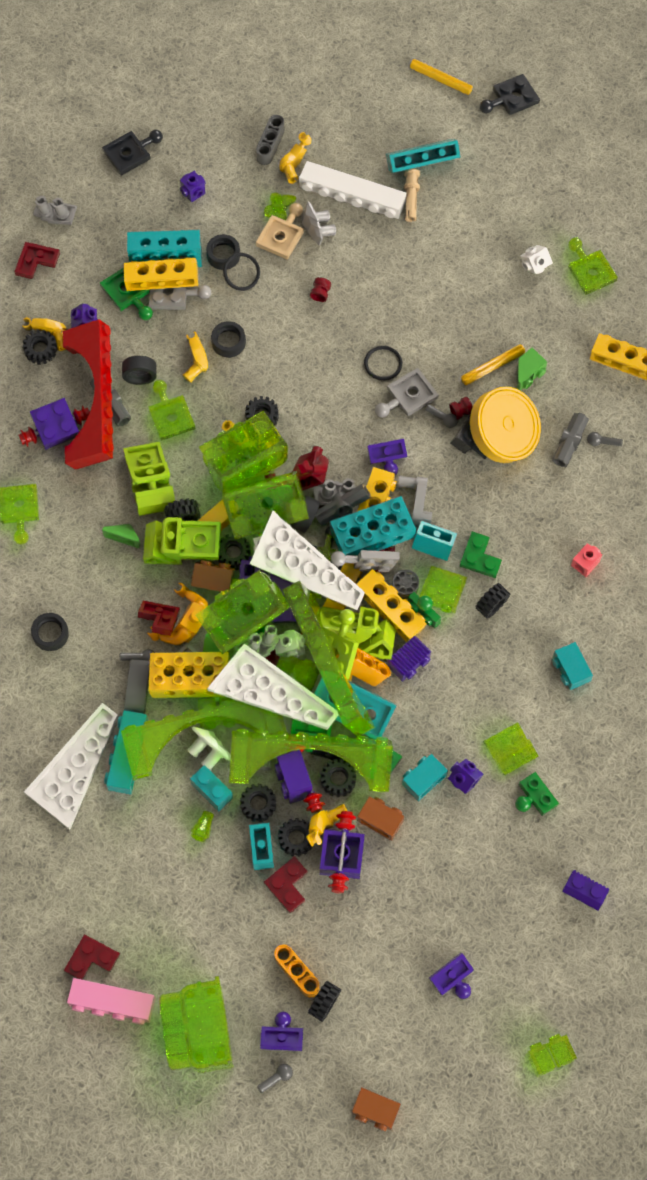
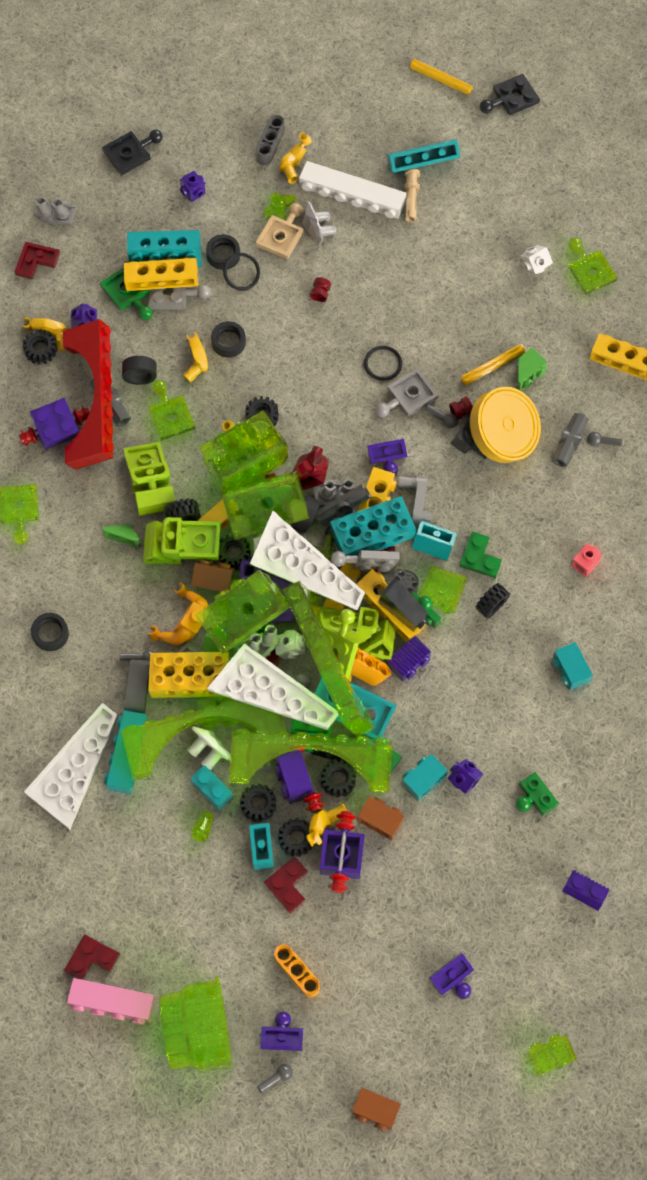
dark red plate [138,600,180,636] -> none
clear neon green piece [276,656,321,691] -> none
black tyre [308,981,341,1022] -> none
clear neon green slope [483,722,539,775] -> none
none -> black slope [378,578,428,632]

